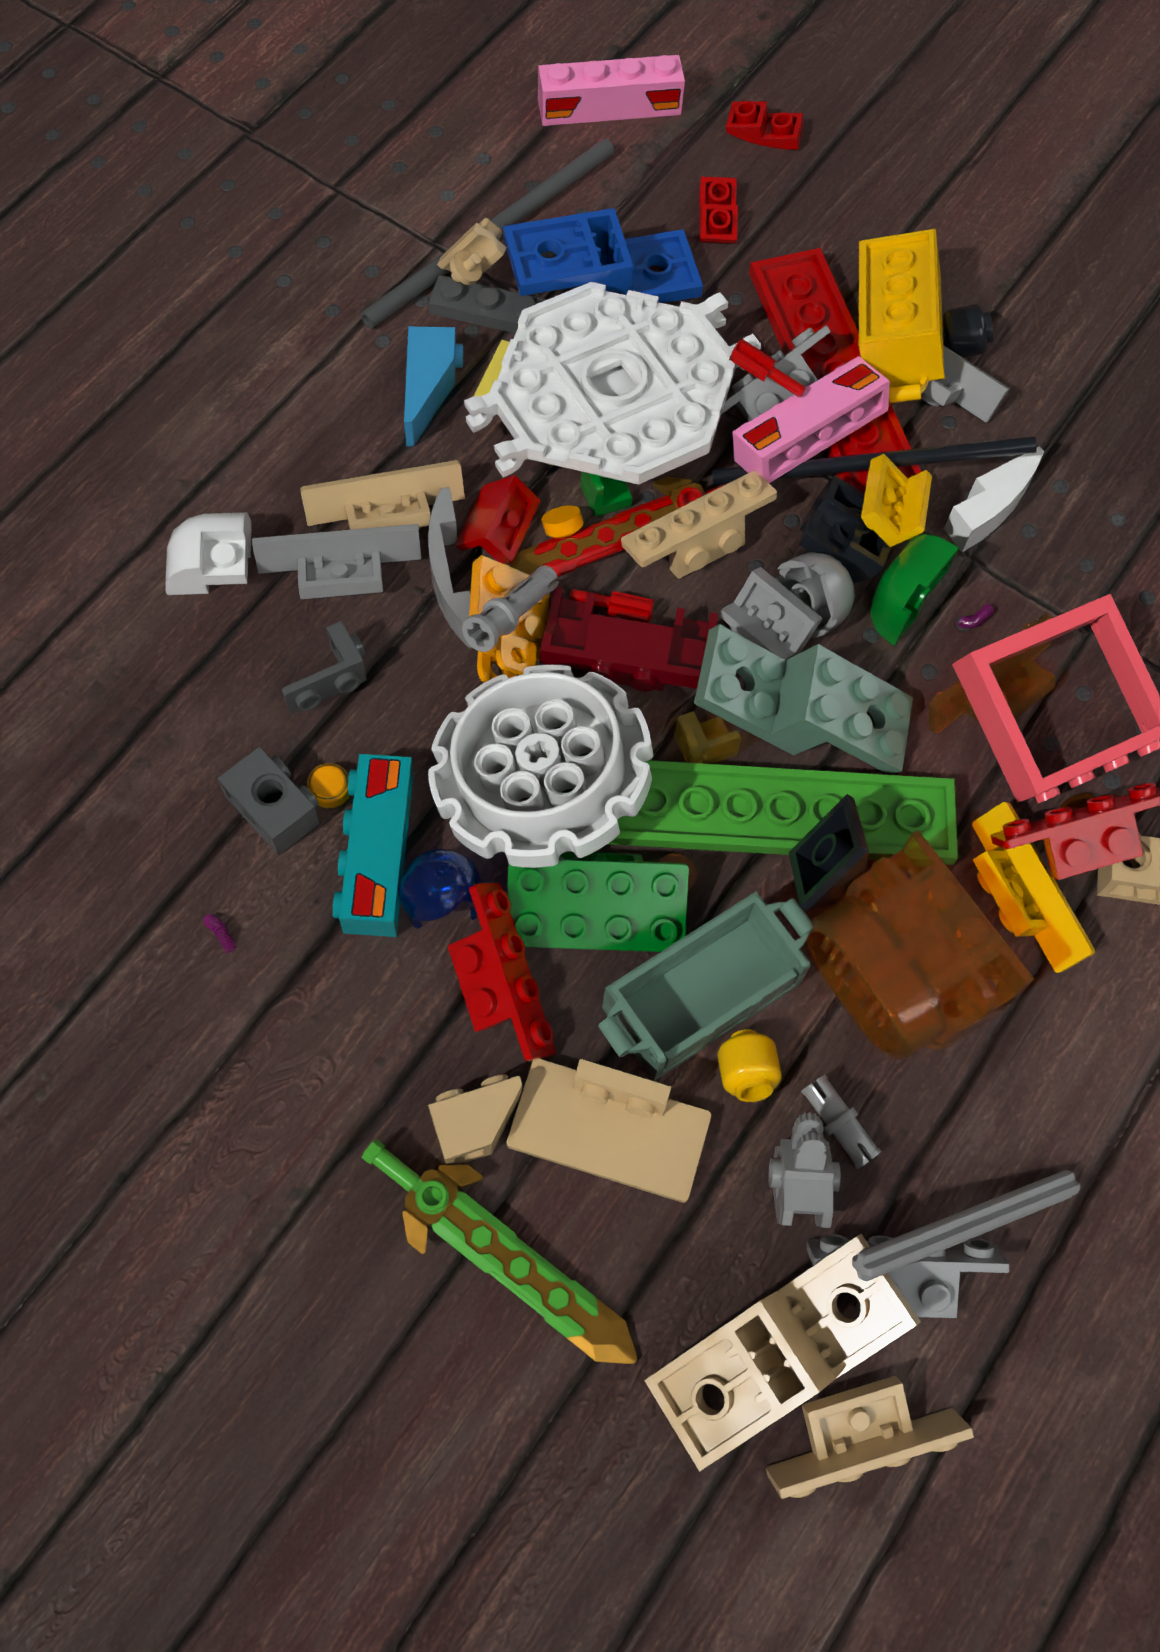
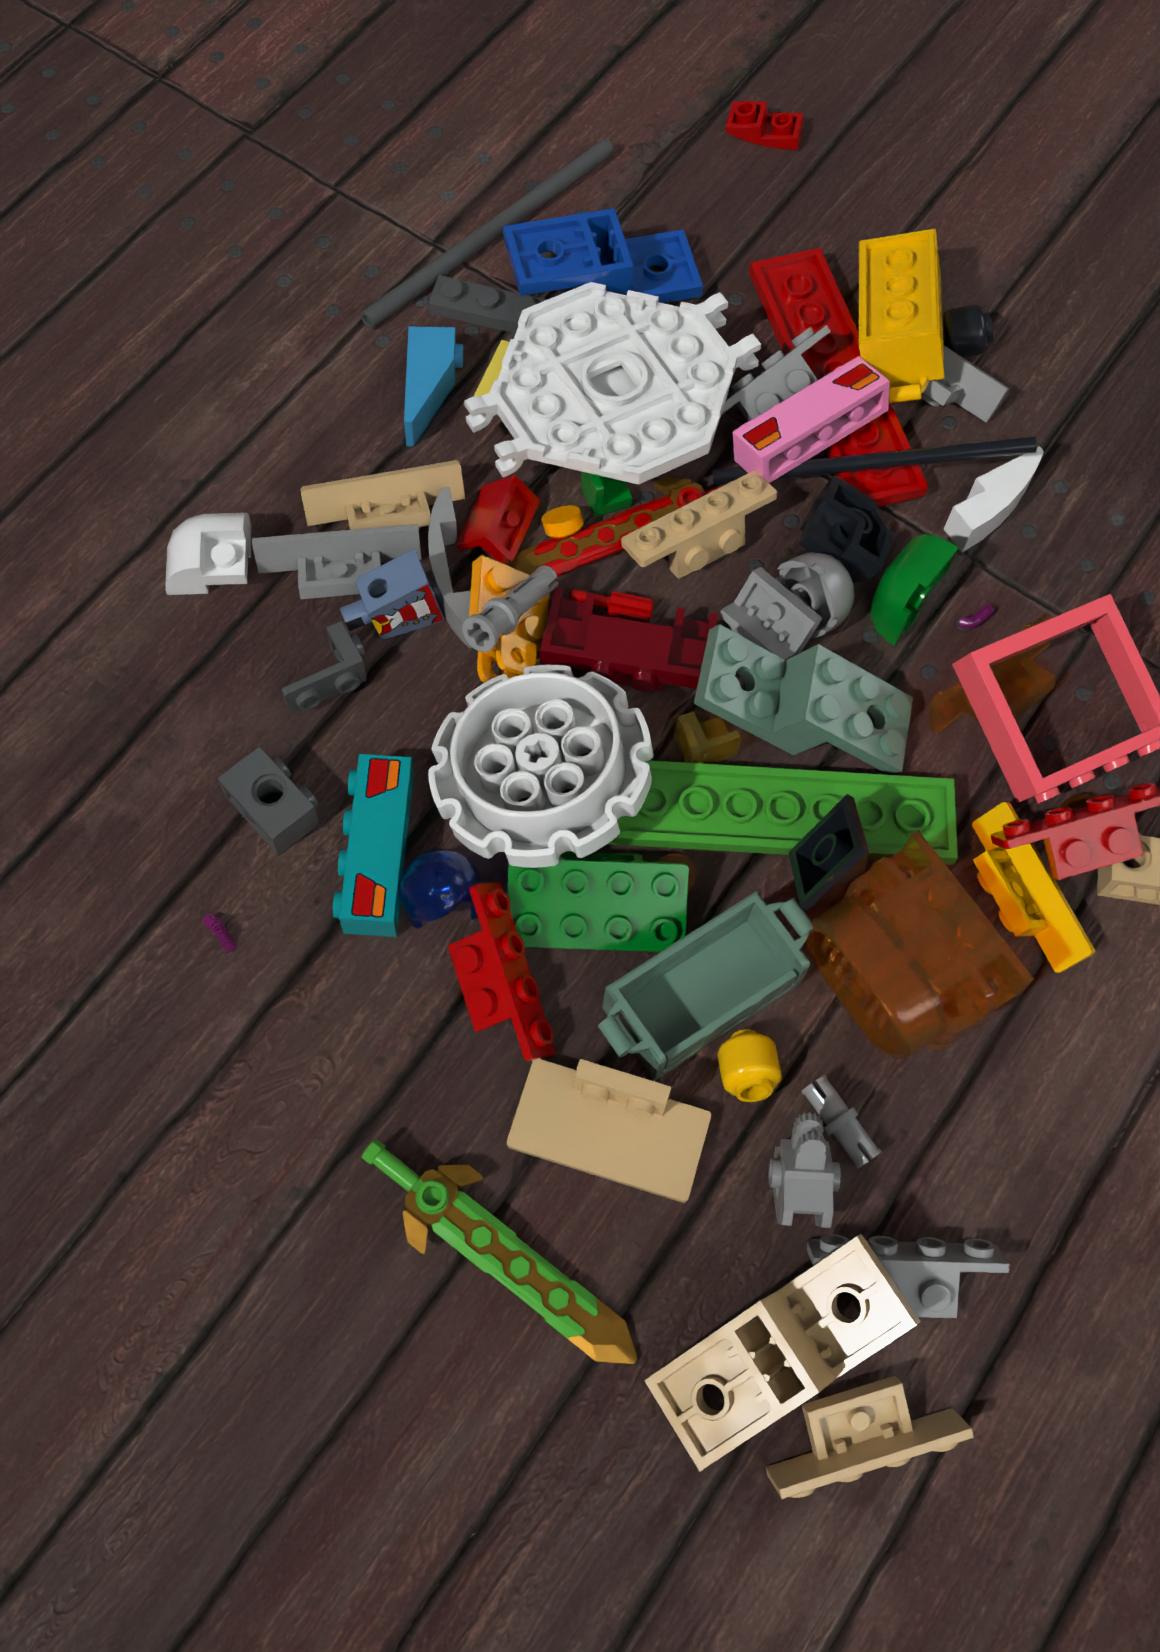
light orange piece [307,763,350,808] -> none
tan slope [428,1074,522,1165] -> none
tan hips [437,218,507,285] -> none
bright pink brick [538,55,685,126] -> none
red slope [699,176,738,243] -> none
red axle [729,339,806,397] -> none
light grey axle [852,1170,1080,1282] -> none
yellow bracket [861,454,932,547] -> none
none -> sand blue torso [340,549,445,639]

